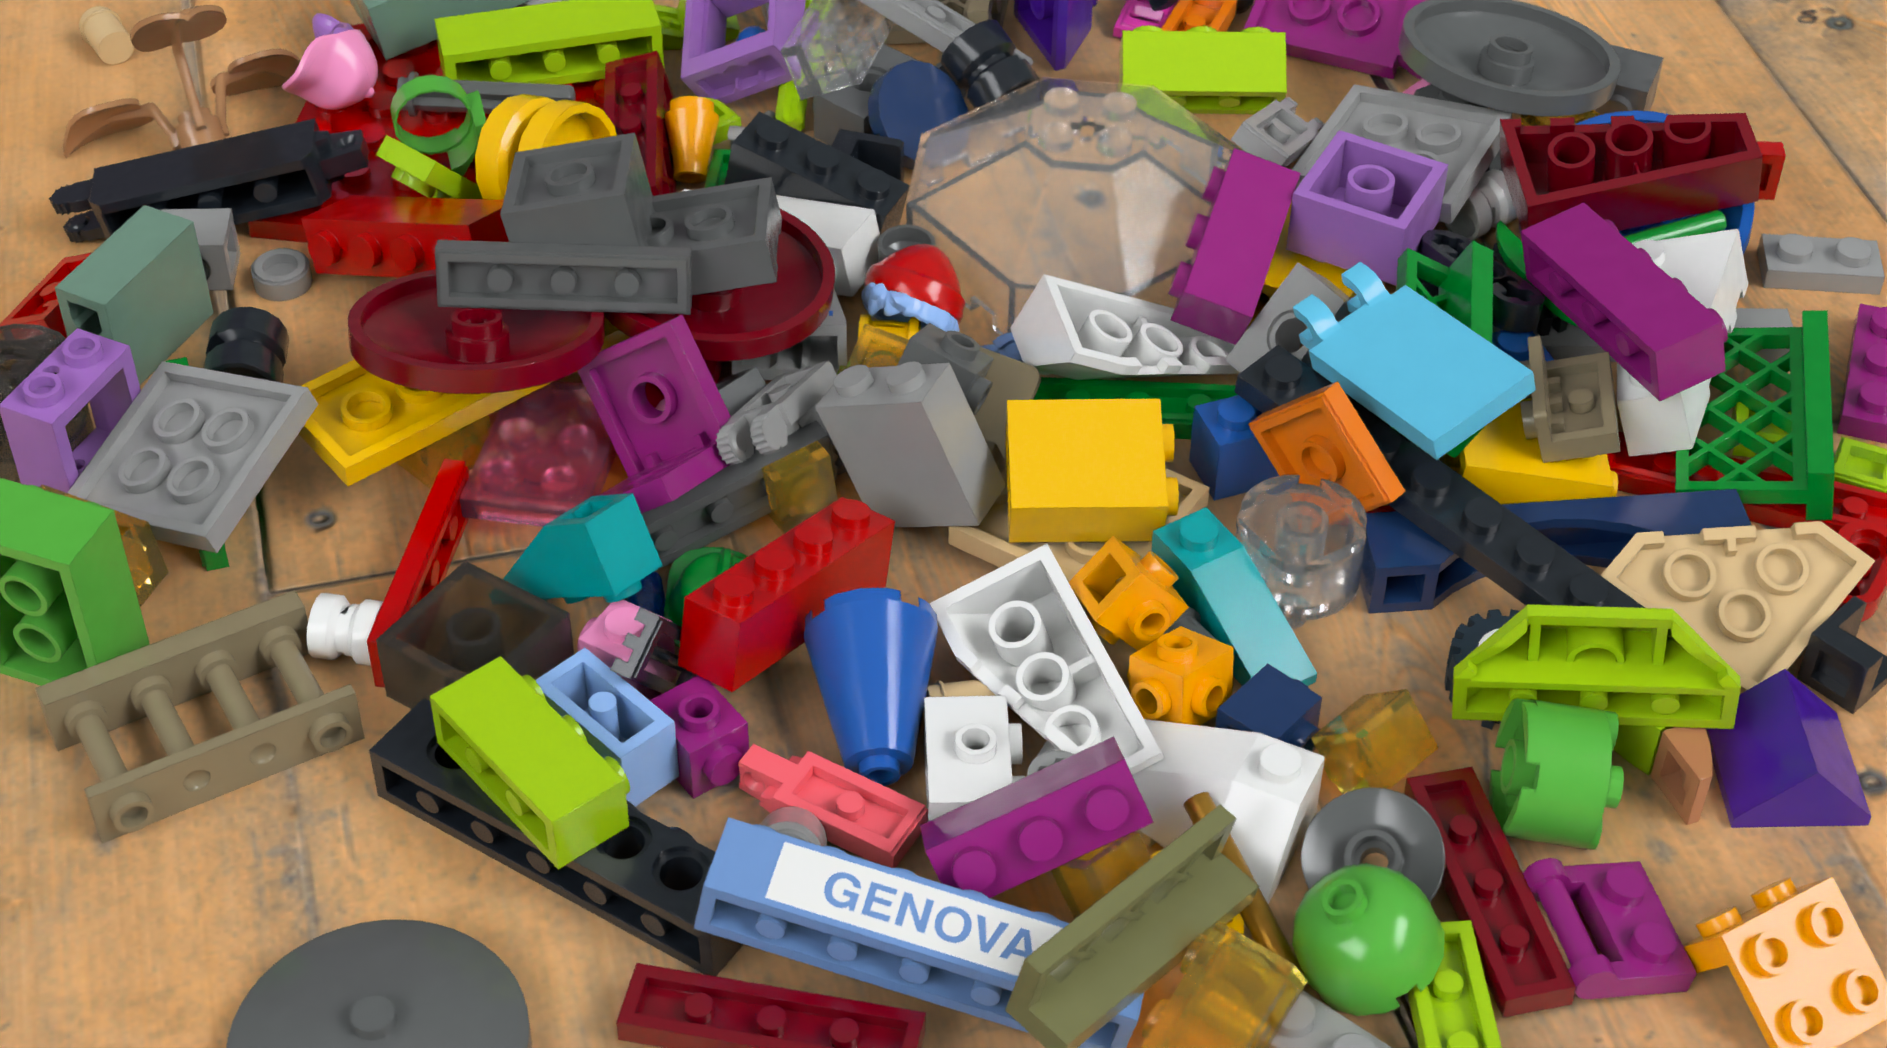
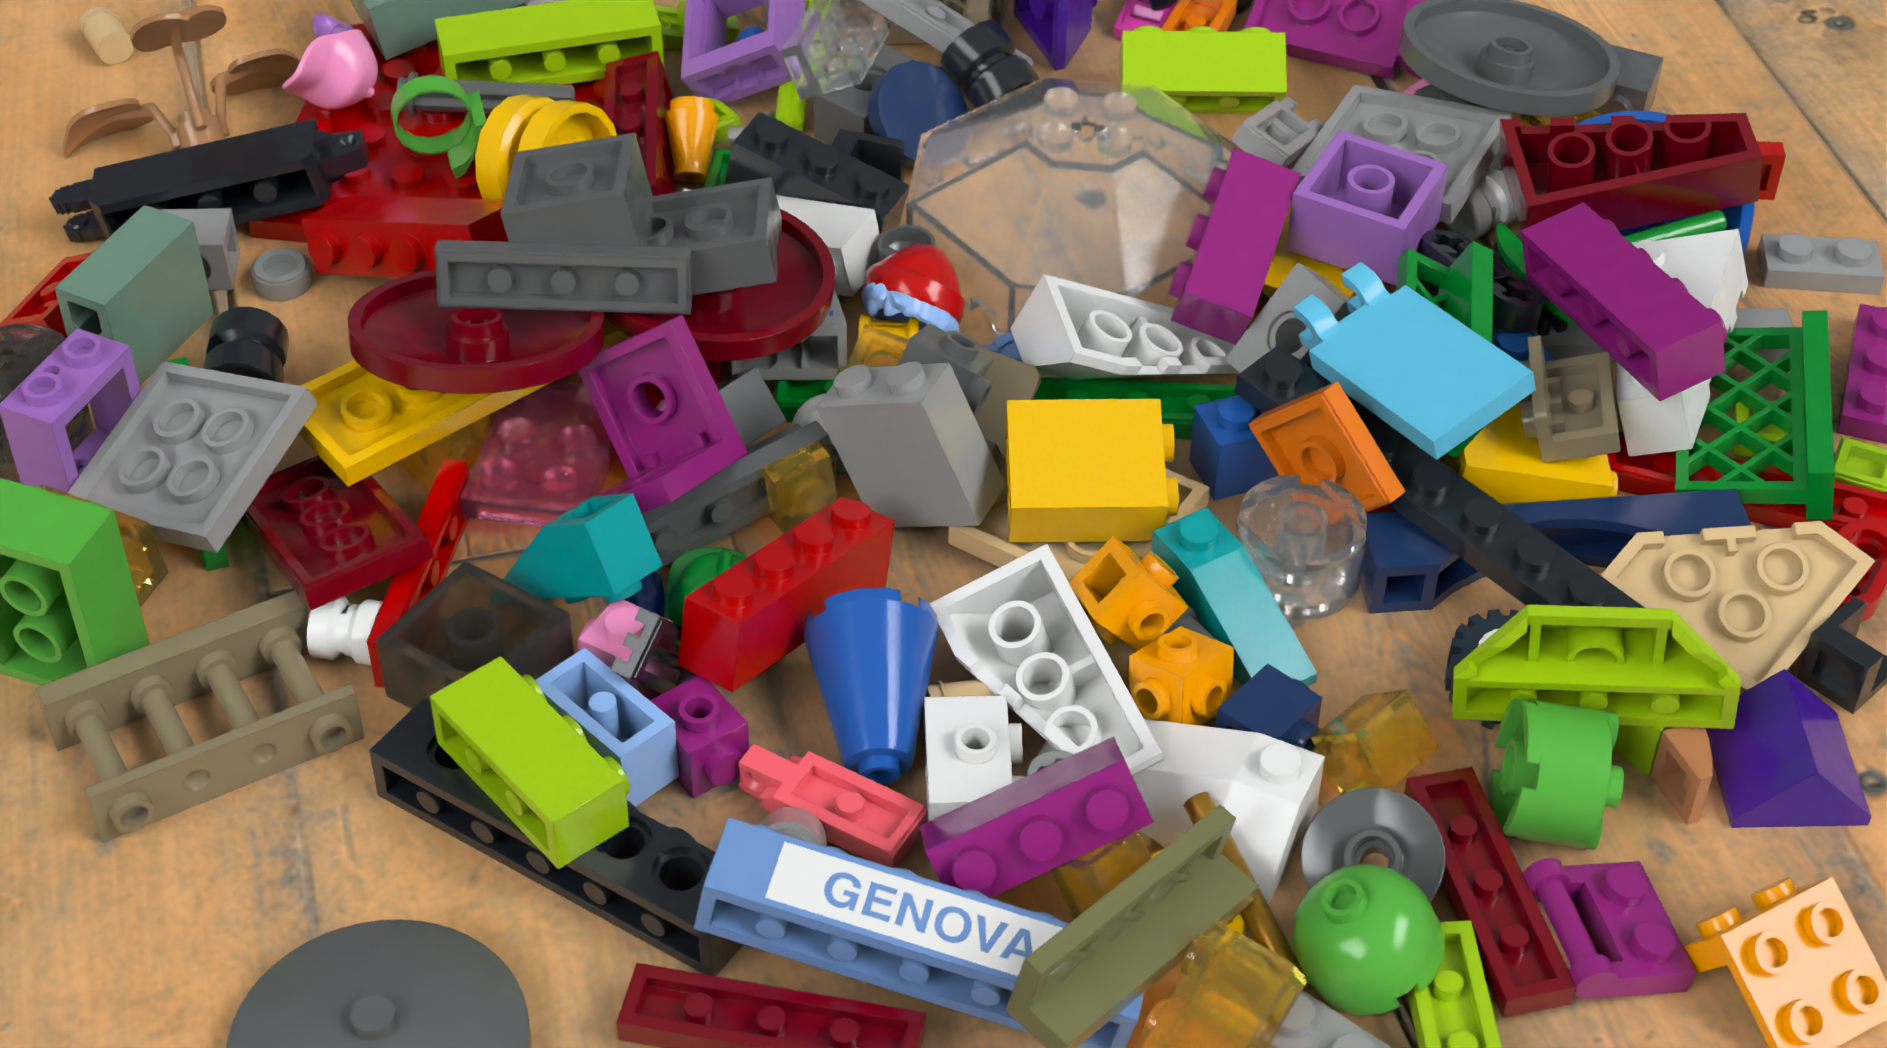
lime plate [376,135,482,199] -> none
light grey hinge [716,360,837,466] -> none
none -> dark red tile [240,455,434,610]

